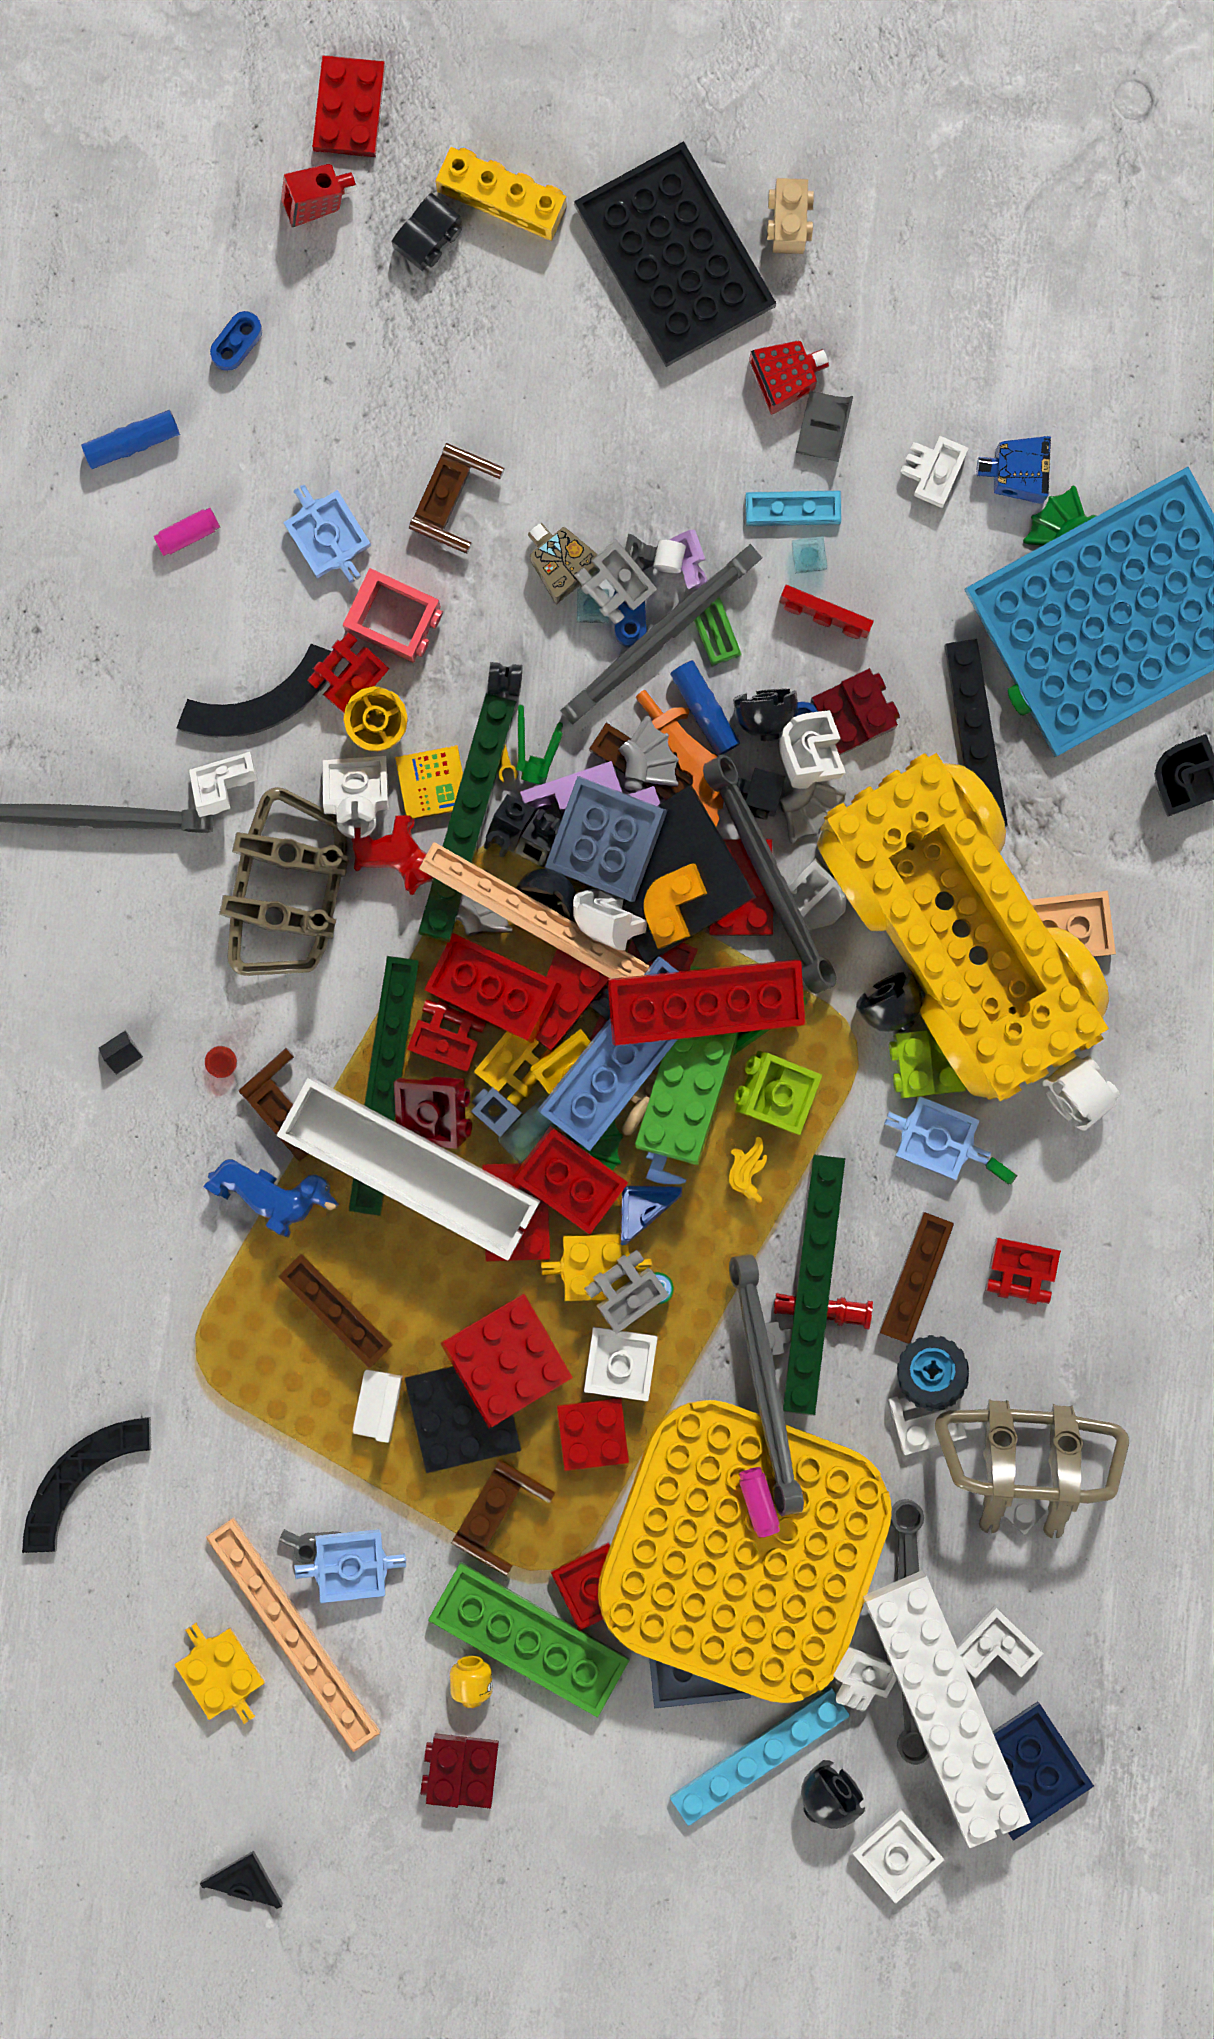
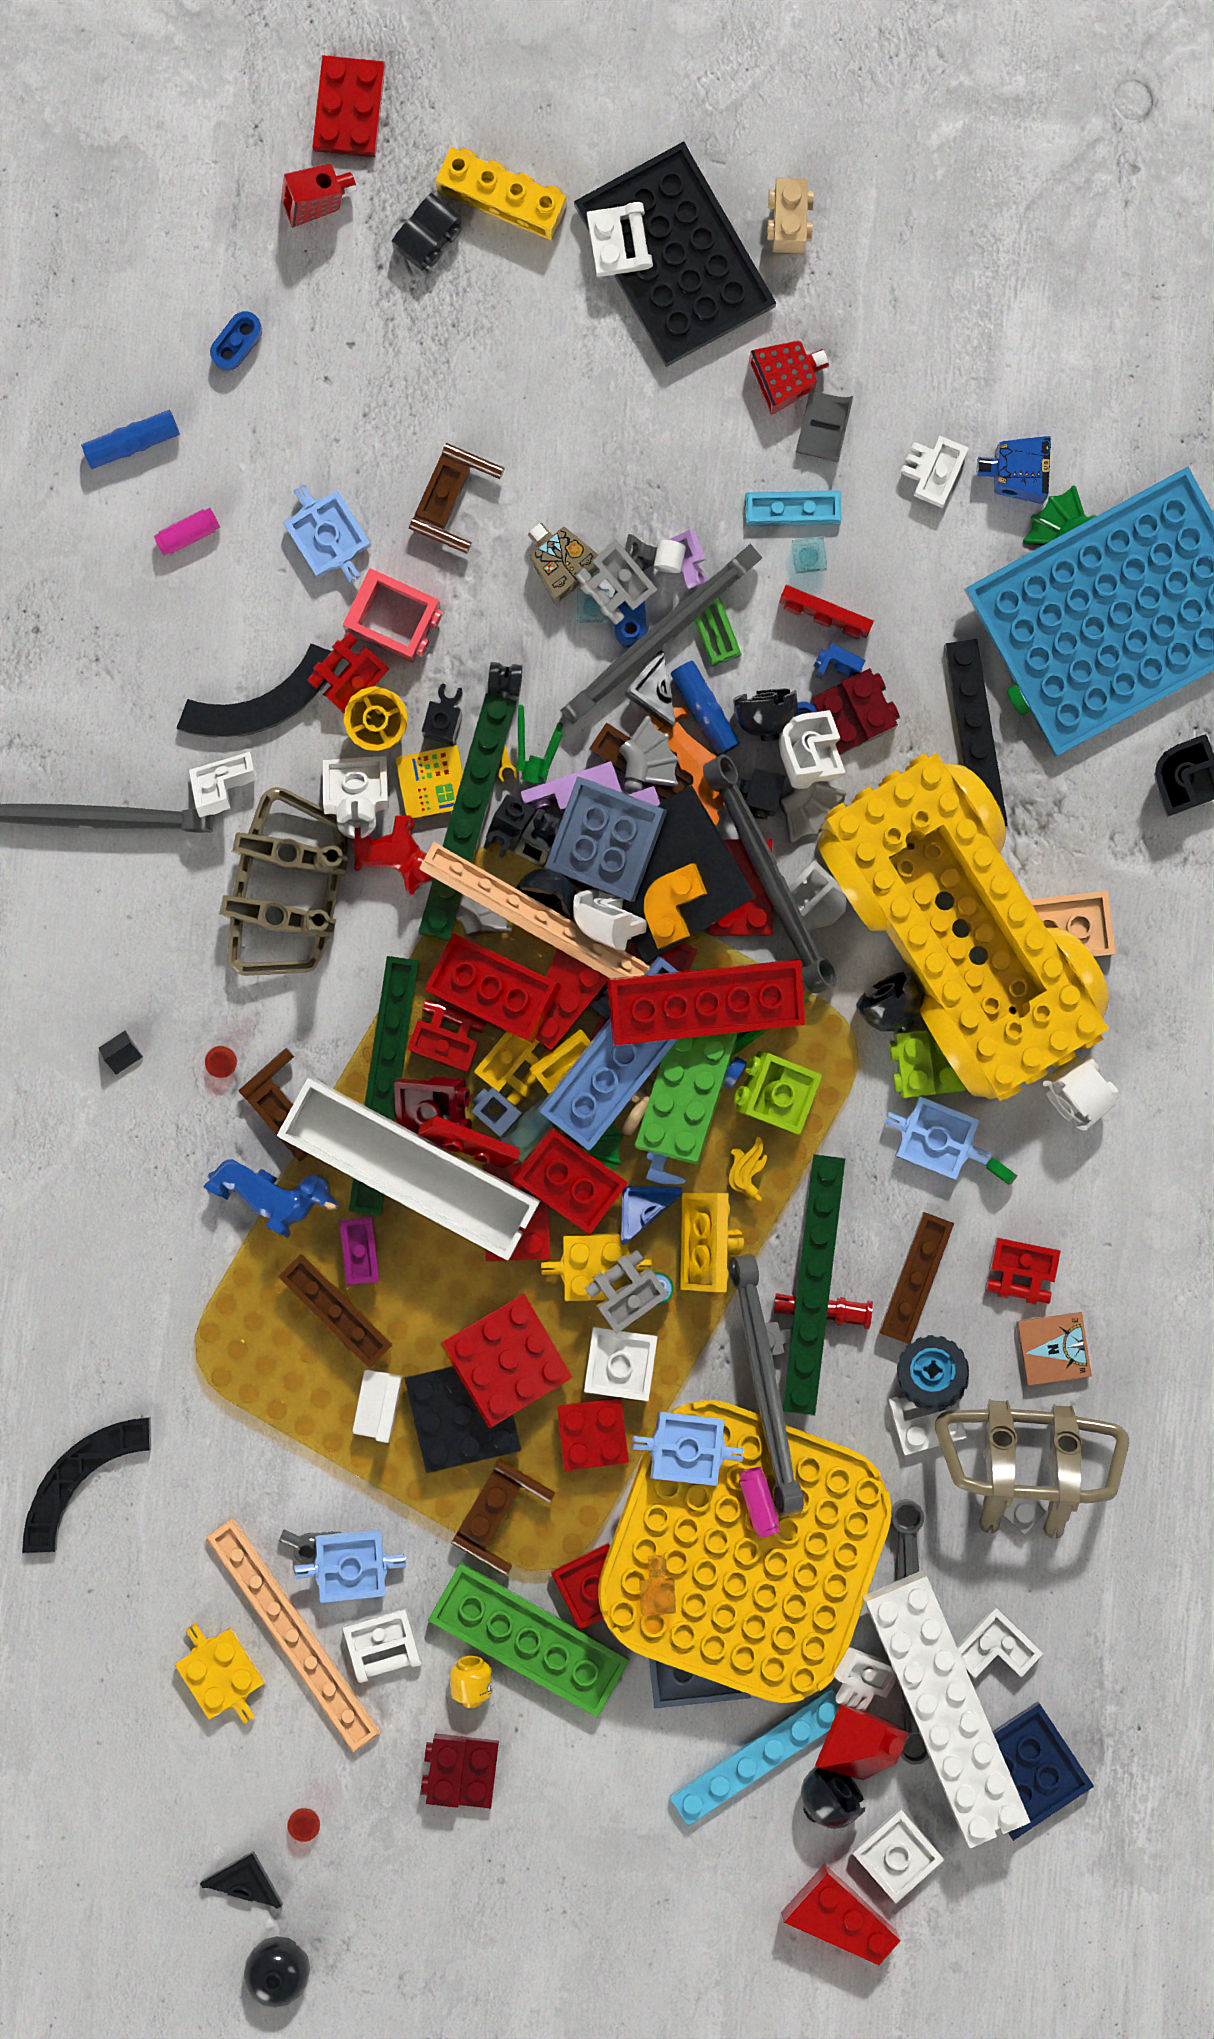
none -> black cylinder [244,1936,310,2008]
none -> clear red plate [287,1808,320,1842]
none -> magenta plate [340,1217,380,1285]
none -> white plate [343,1608,422,1683]
none -> red plate [418,1116,520,1168]
none -> black brick [421,683,463,746]
none -> white plate [587,202,653,277]
none -> tile [625,650,676,729]
none -> light blue plate [632,1412,744,1486]
none -> clear yellow plate [639,1555,676,1616]
none -> yellow plate [680,1193,744,1292]
none -> blue tile [724,1056,747,1089]
none -> red wedge [781,1864,901,1965]
none -> blue bracket [813,643,866,679]
none -> red slope [815,1704,909,1781]
none -> nougat tile [1017,1312,1092,1386]

